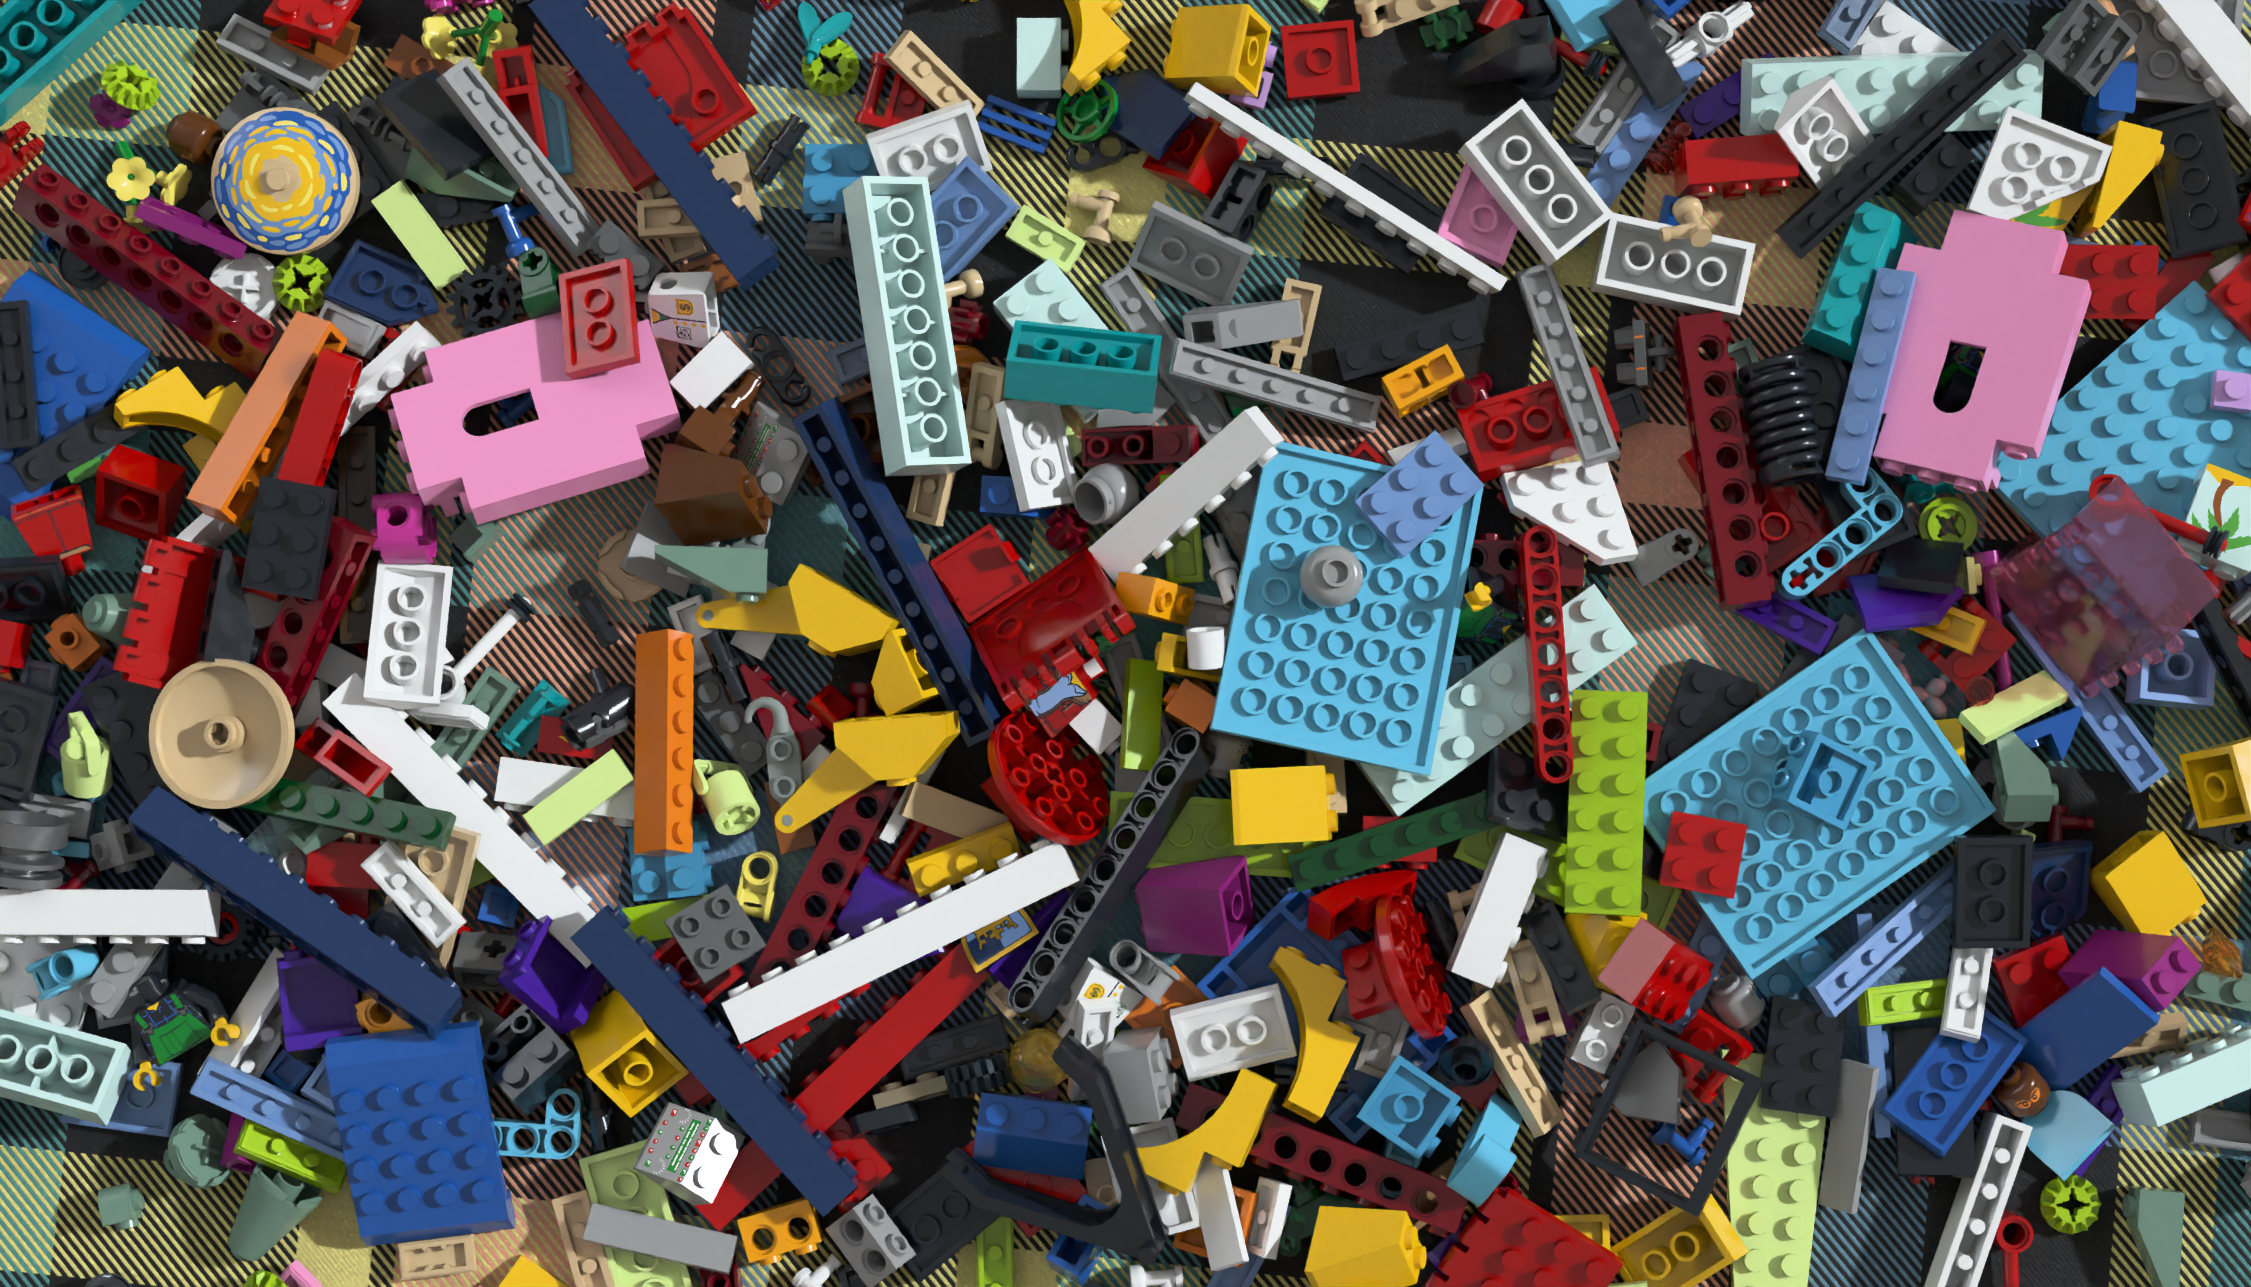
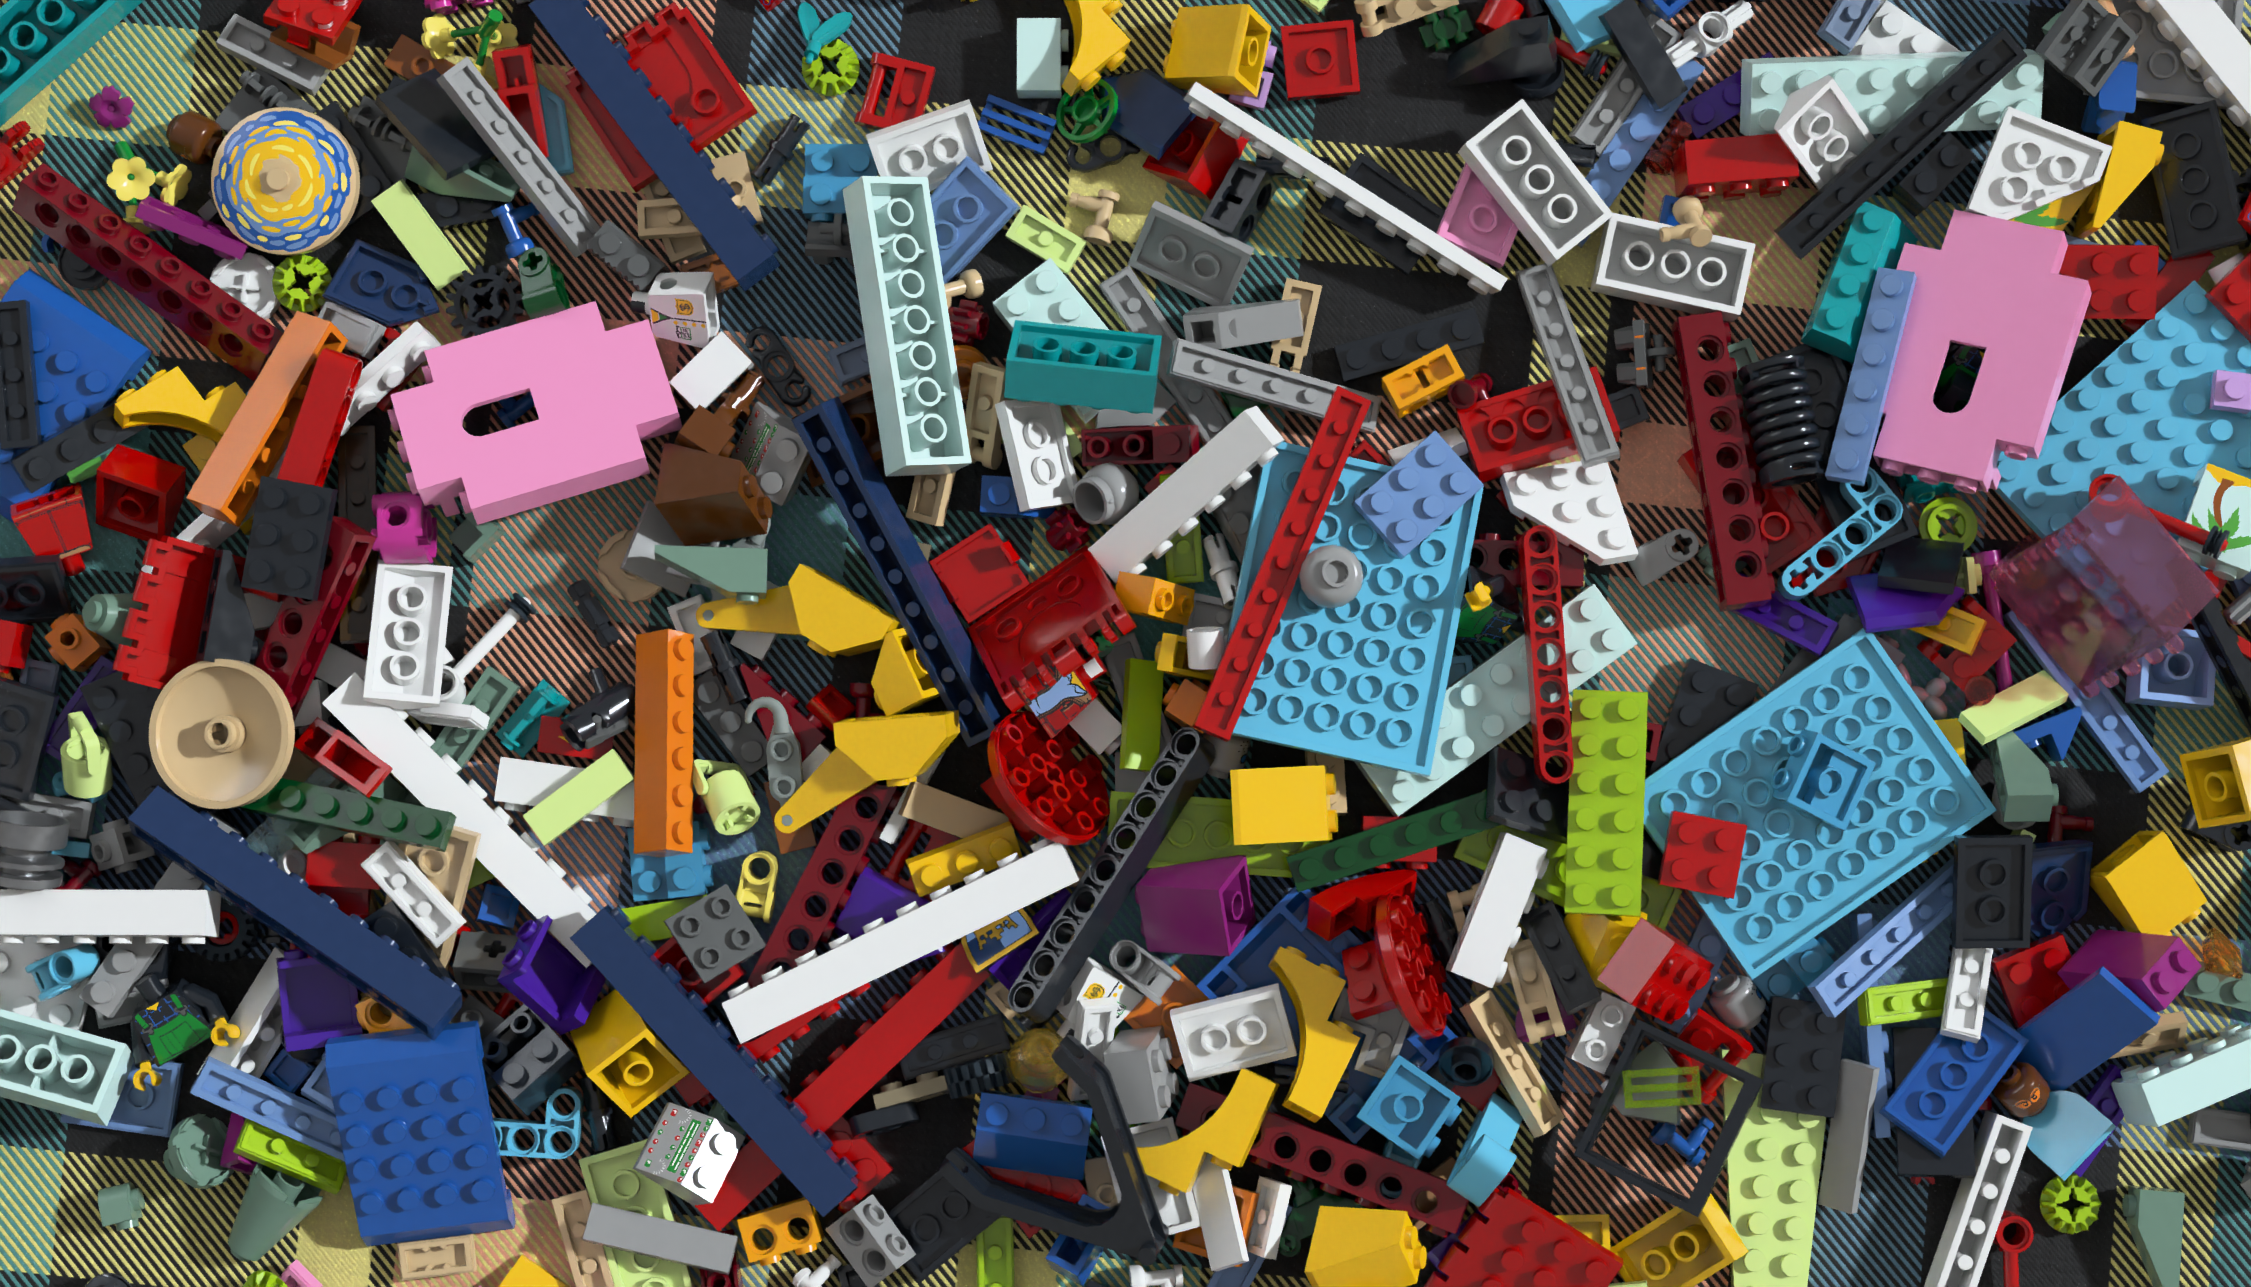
lime gear [101,60,161,111] -> none
plate [558,258,641,379] -> none
tan plate [883,30,985,117] -> none
none -> red plate [1192,386,1371,742]
none -> clear neon green tile [1622,1066,1702,1109]

